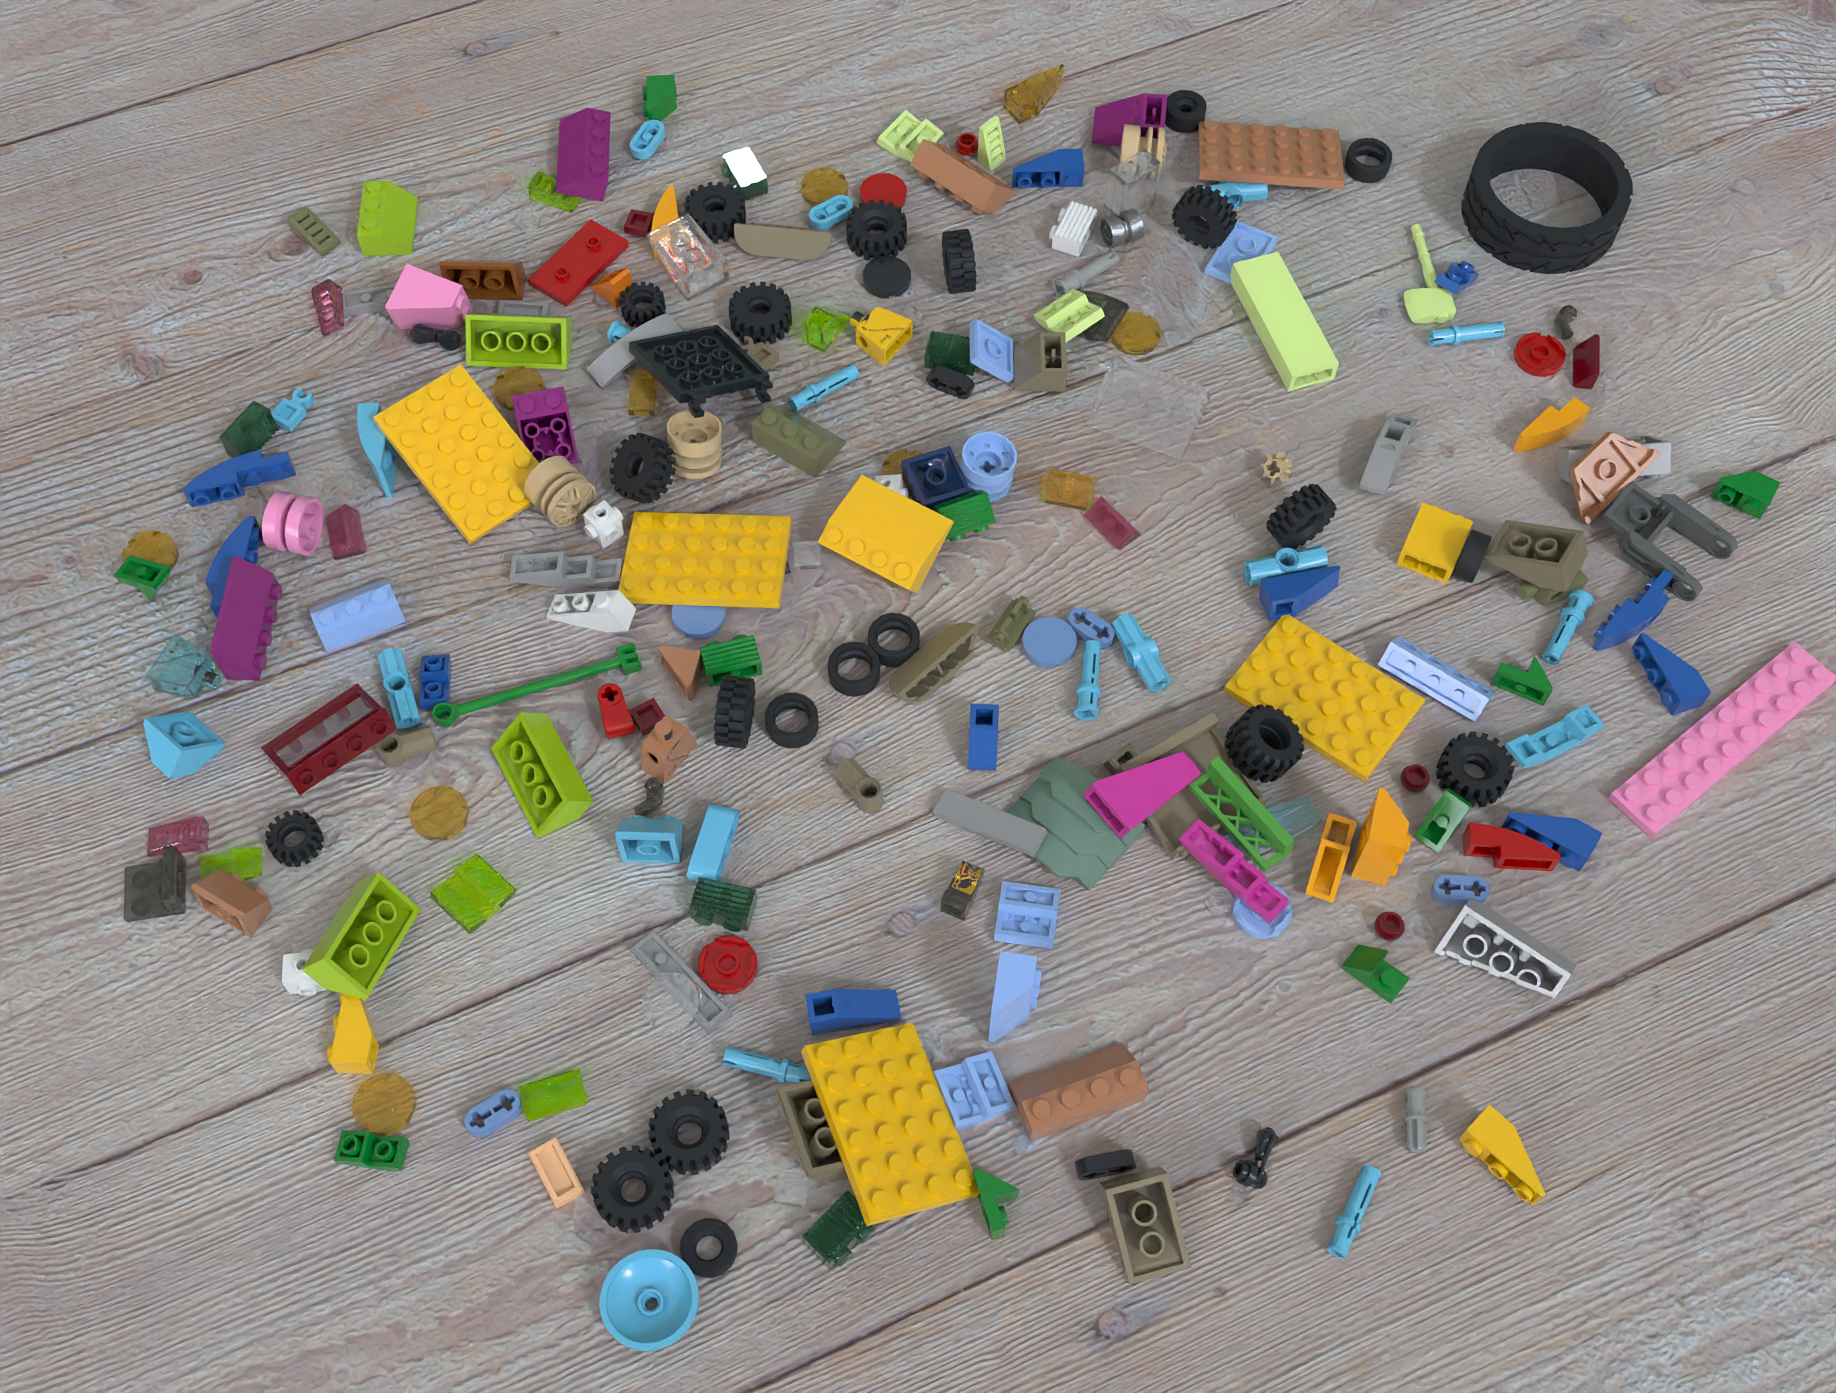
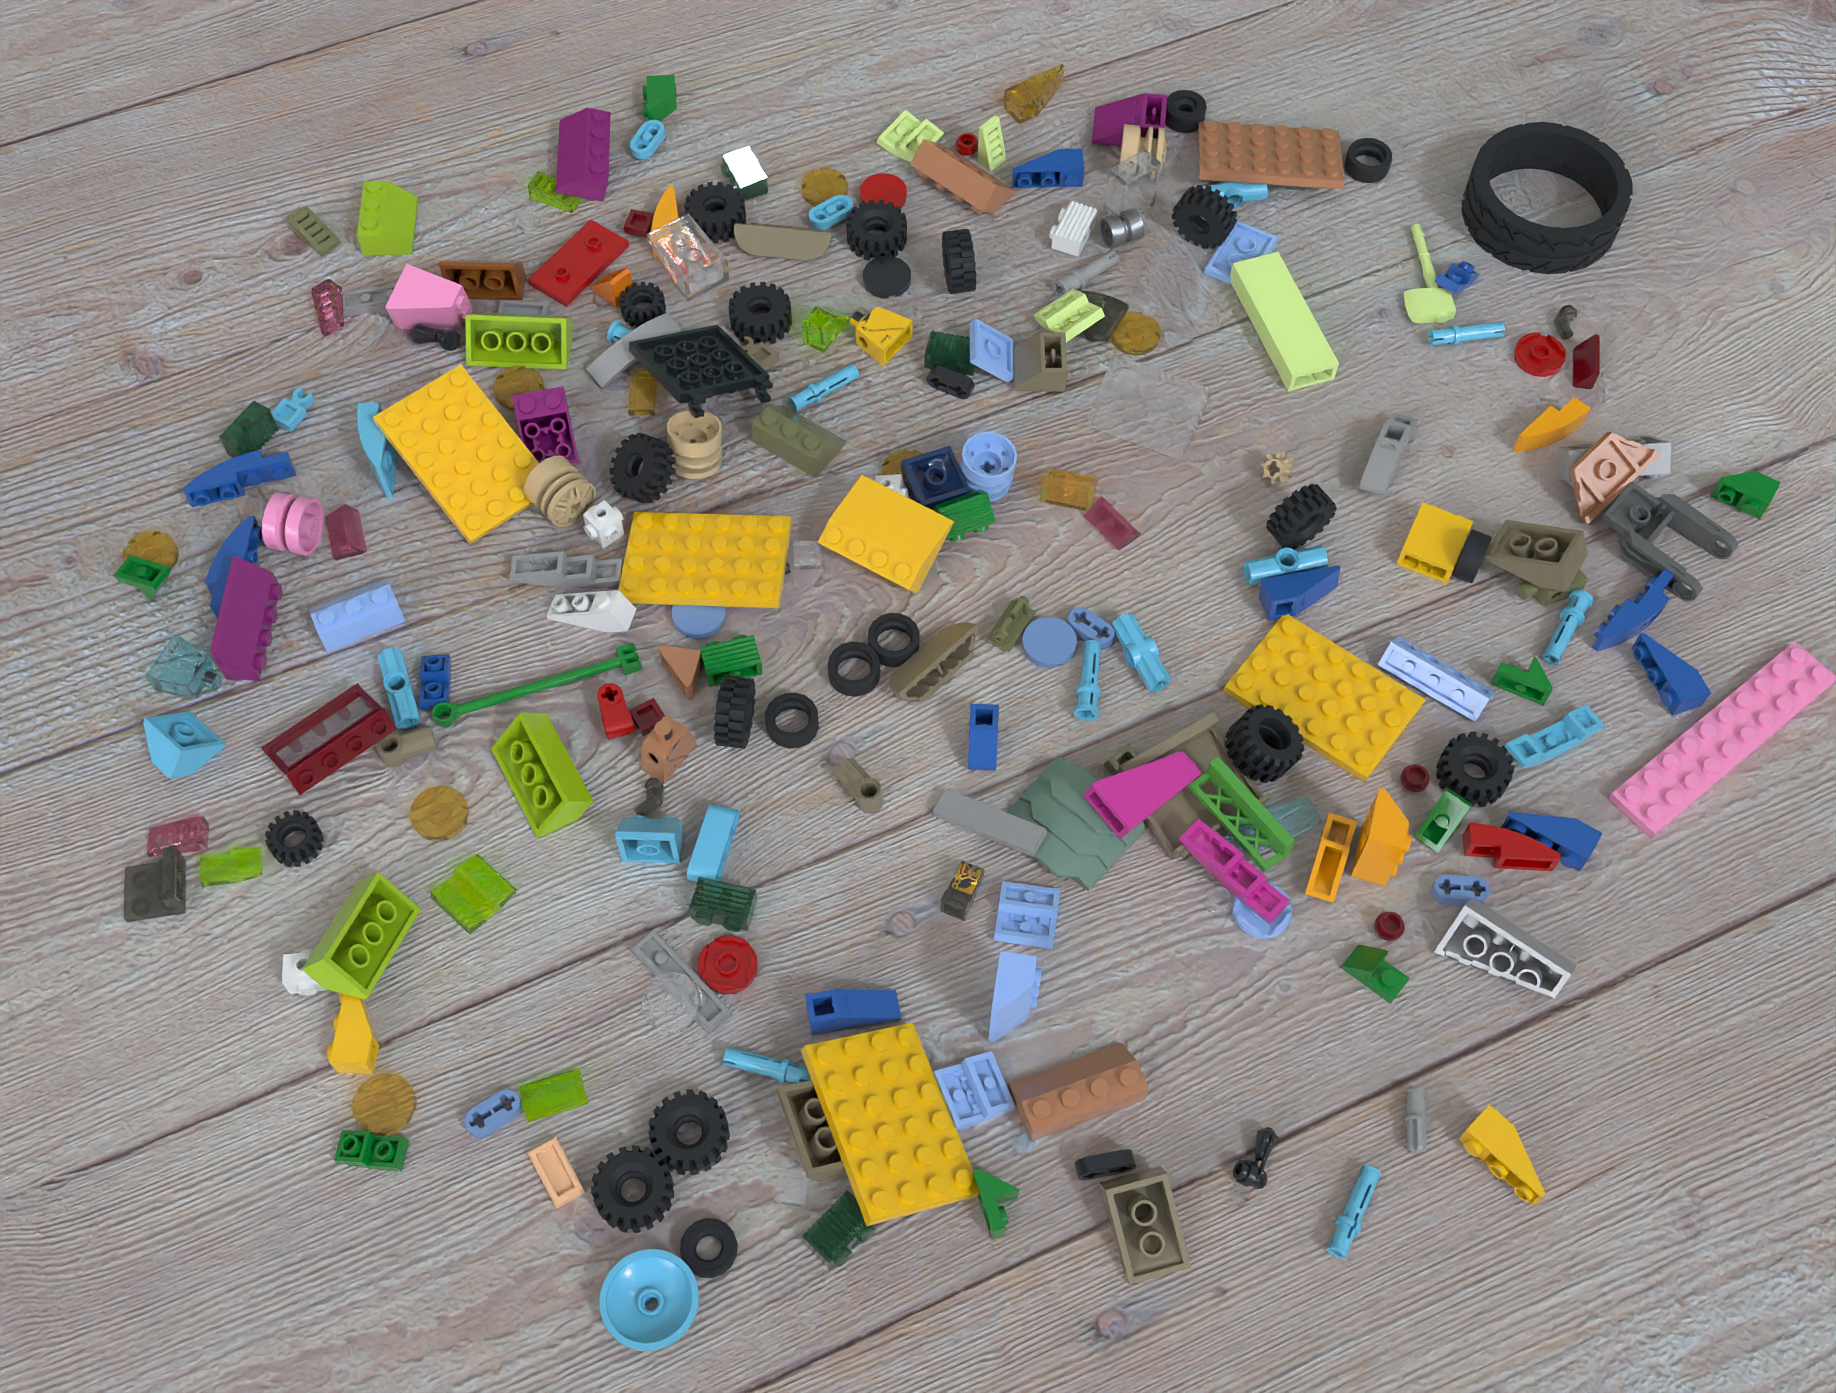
nougat slope [191,870,273,938] -> none

